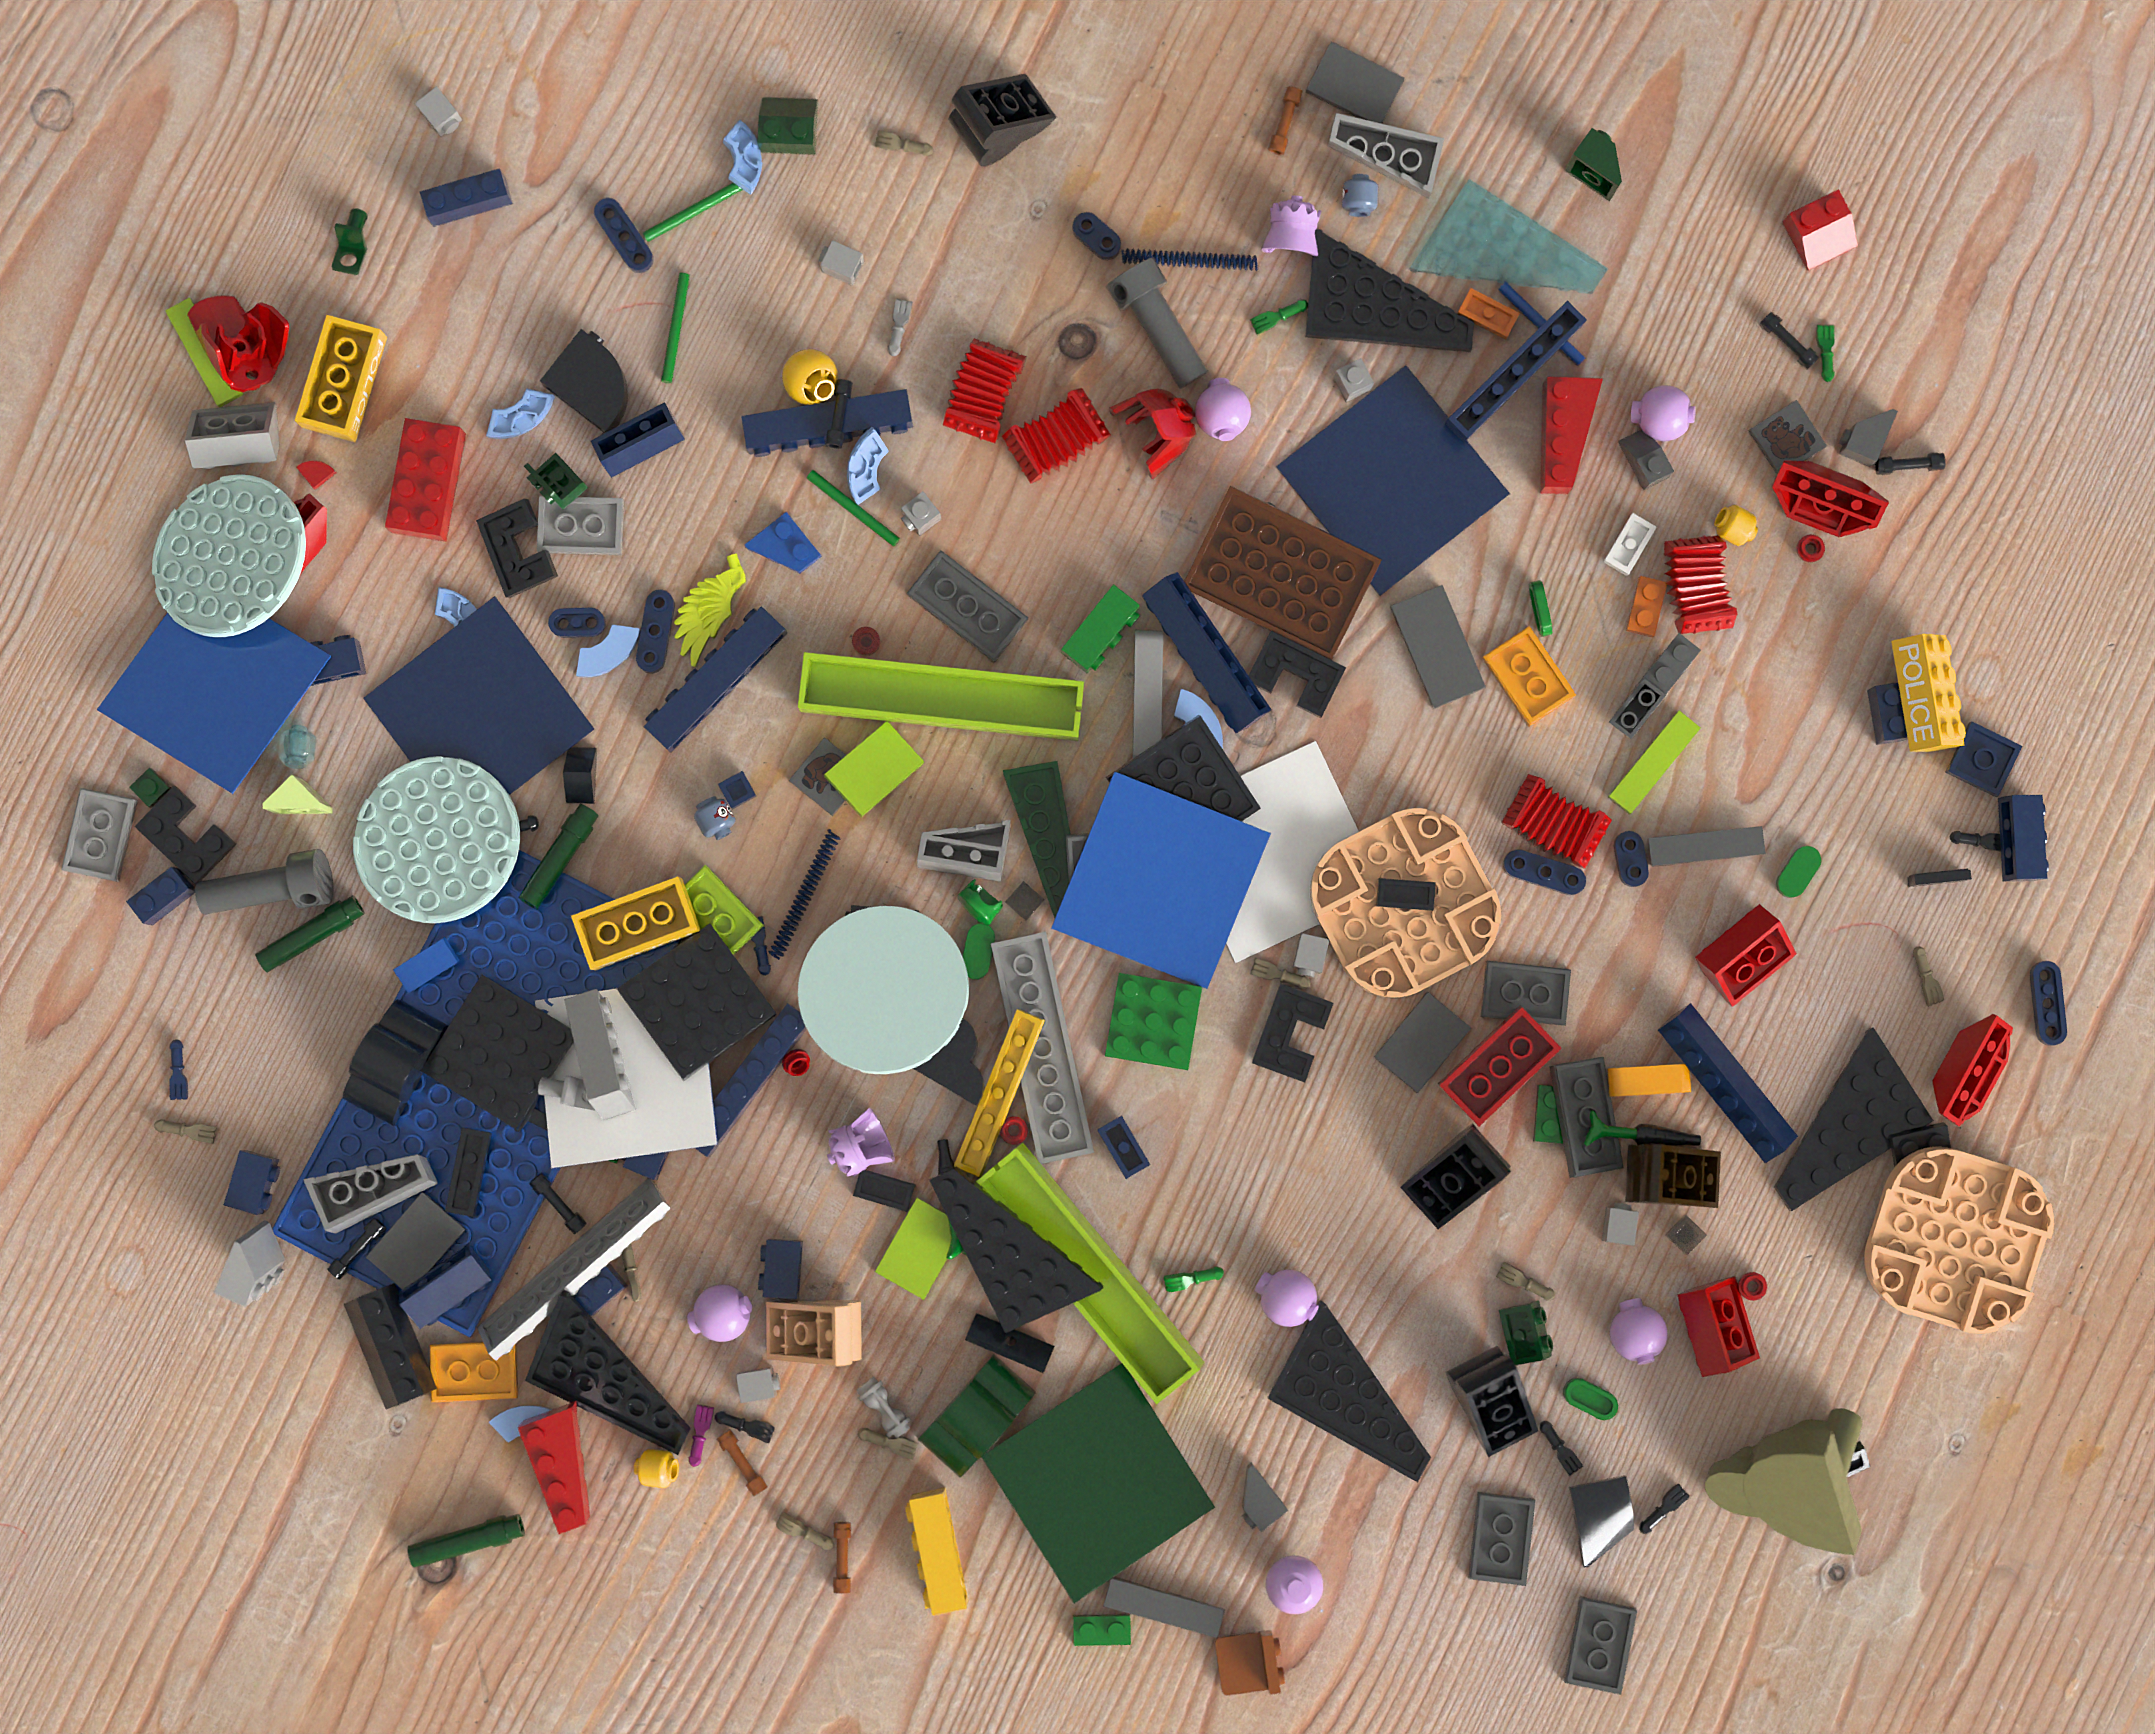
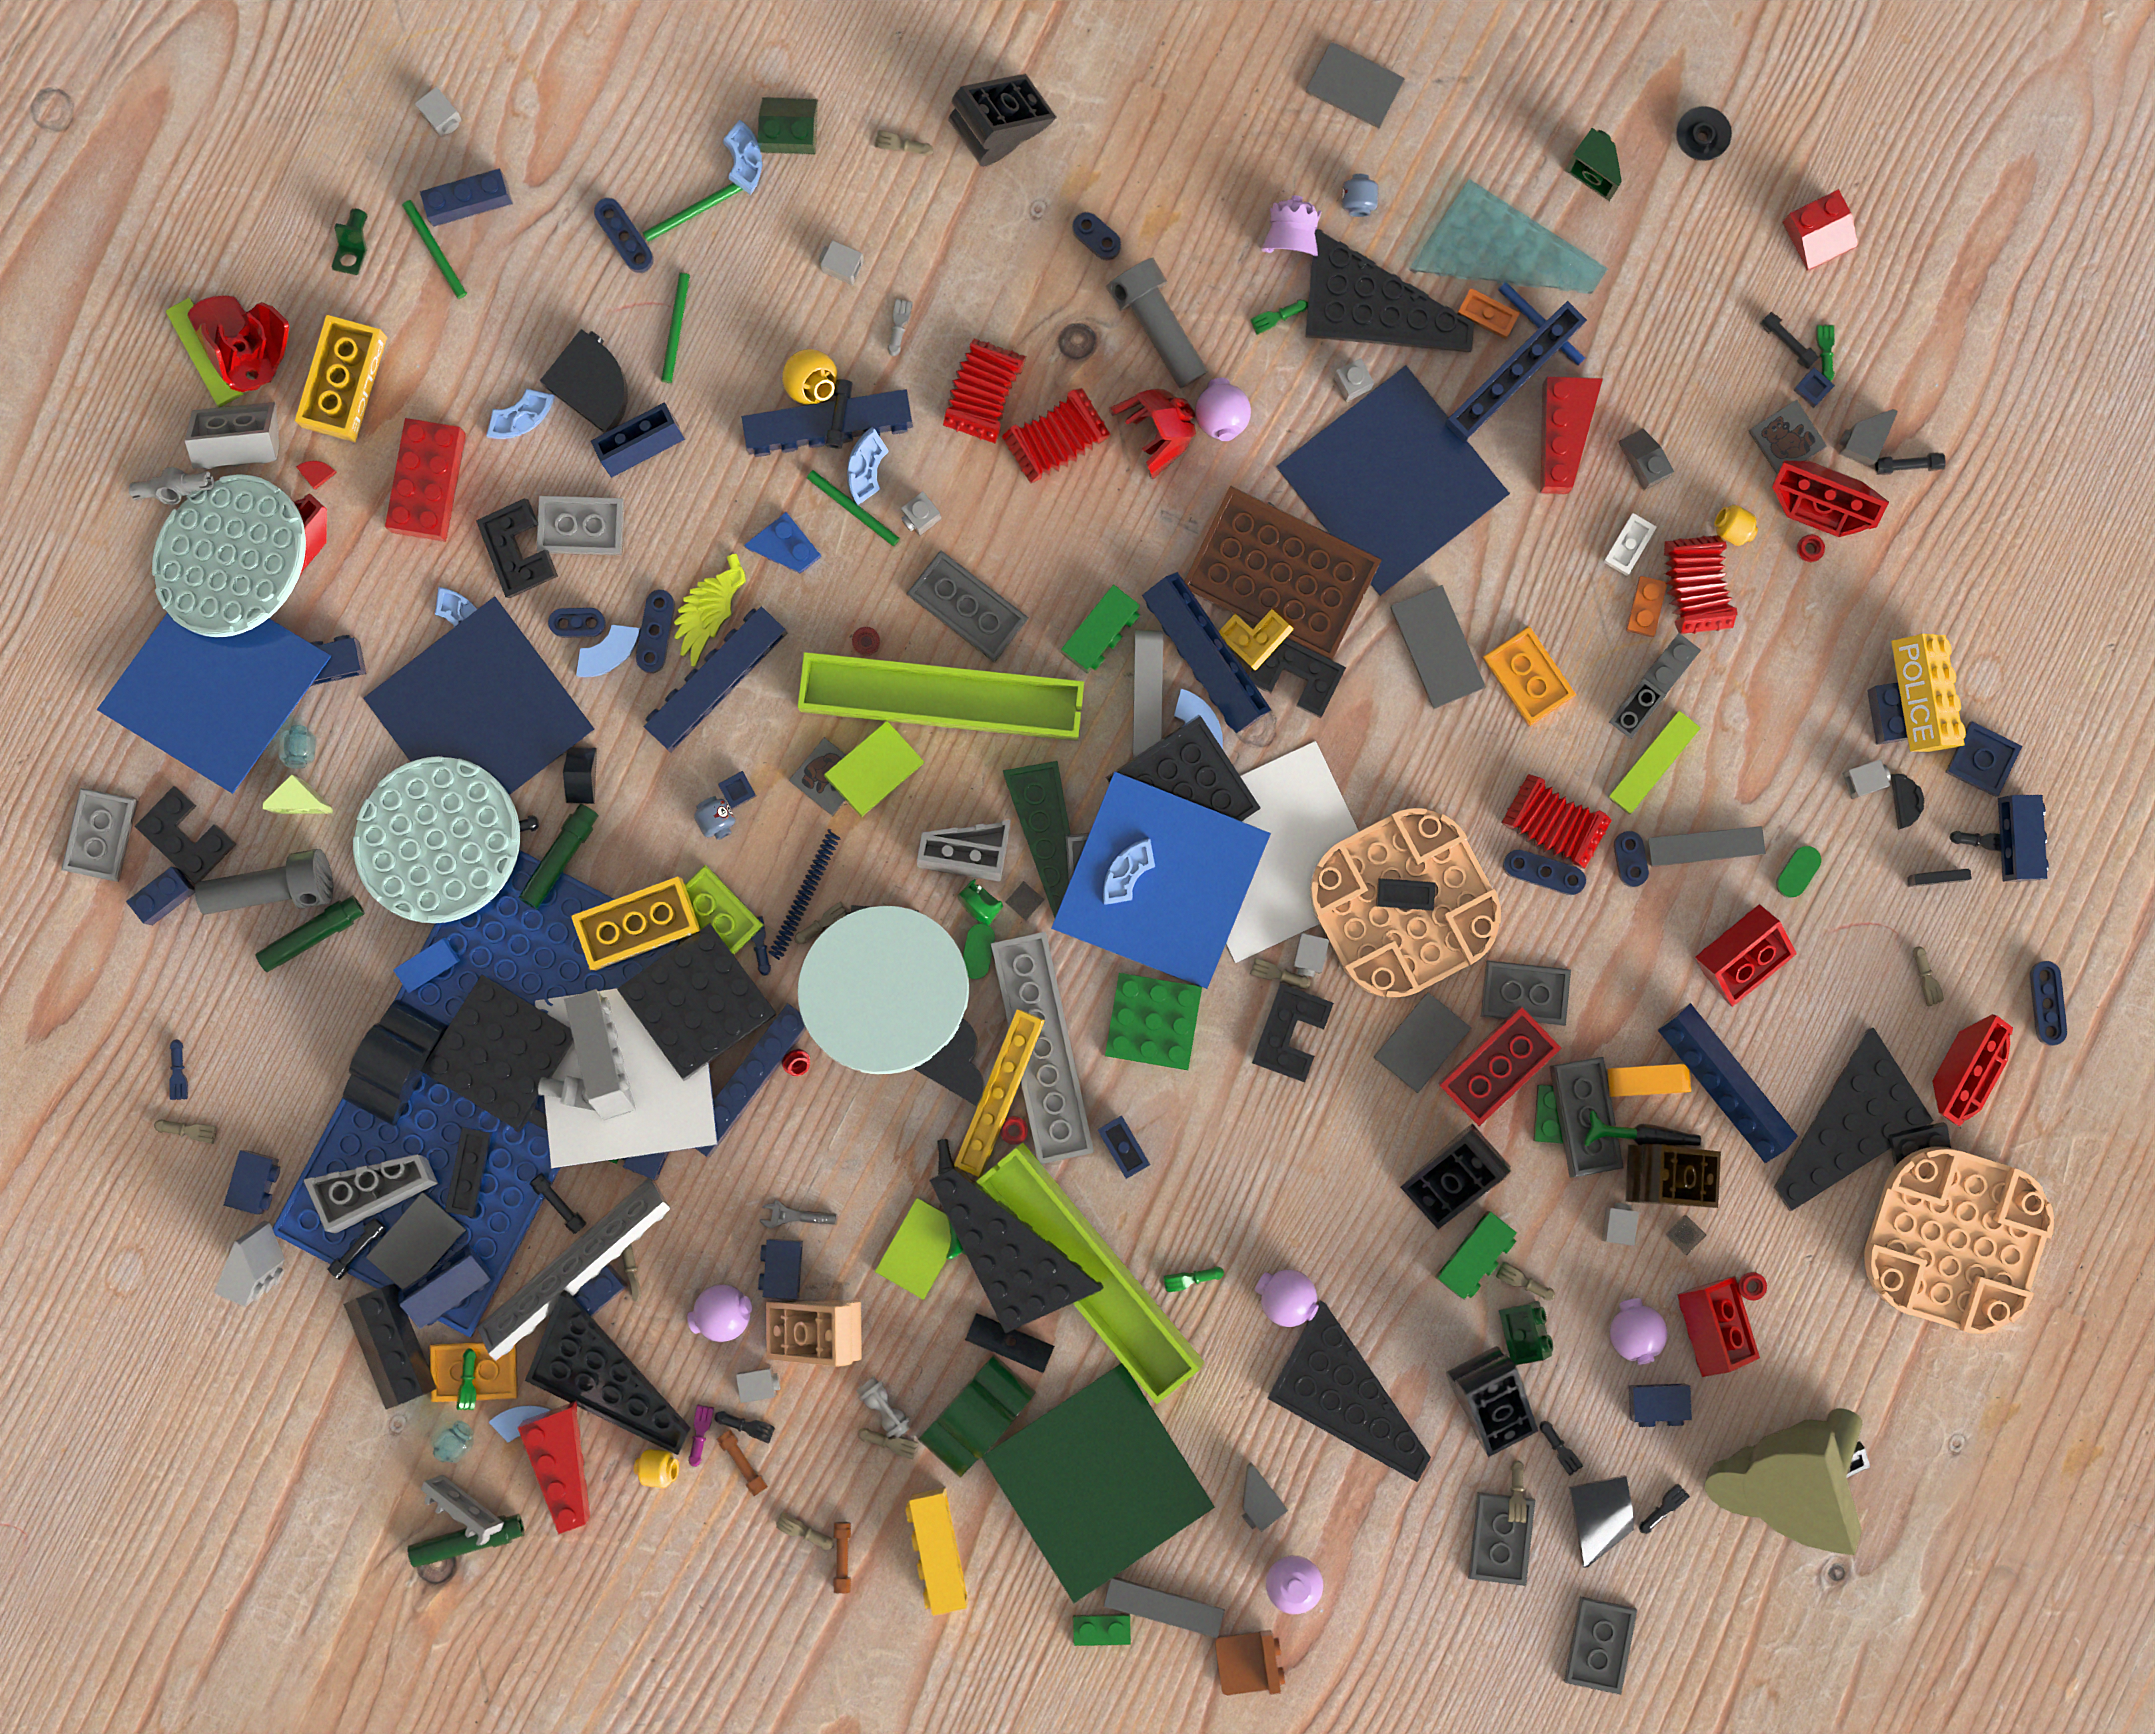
dark green plate [129,768,171,808] -> none
dark green bracket [524,453,588,510] -> none
lavender hat [827,1108,895,1177] -> none
black tile [853,1170,916,1212] -> none
dark blue piece [1121,248,1259,271] -> none
dark orange bar [1268,86,1303,155] -> none
light grey wedge [1328,113,1444,198] -> none
green tile [1529,580,1552,637] -> none
green tile [1563,1378,1618,1420] -> none
lavender brick [1631,385,1695,441] -> none
none -> light grey pin [129,467,214,505]
none -> green bar [402,200,467,299]
none -> light grey plate [421,1475,504,1546]
none -> clear light blue head [431,1420,474,1463]
none -> green piece [456,1348,476,1410]
none -> flat silver piece [760,1200,837,1229]
none -> dark tan piece [794,902,846,945]
none -> light blue tile [1103,838,1155,905]
none -> yellow plate [1219,609,1293,670]
none -> green brick [1435,1211,1517,1300]
none -> dark tan piece [1508,1461,1527,1523]
none -> dark blue brick [1628,1383,1692,1427]
none -> black dish [1676,106,1732,161]
none -> dark blue plate [1793,367,1835,408]
none -> light grey brick [1842,759,1891,799]
none -> black tile [1891,774,1924,830]

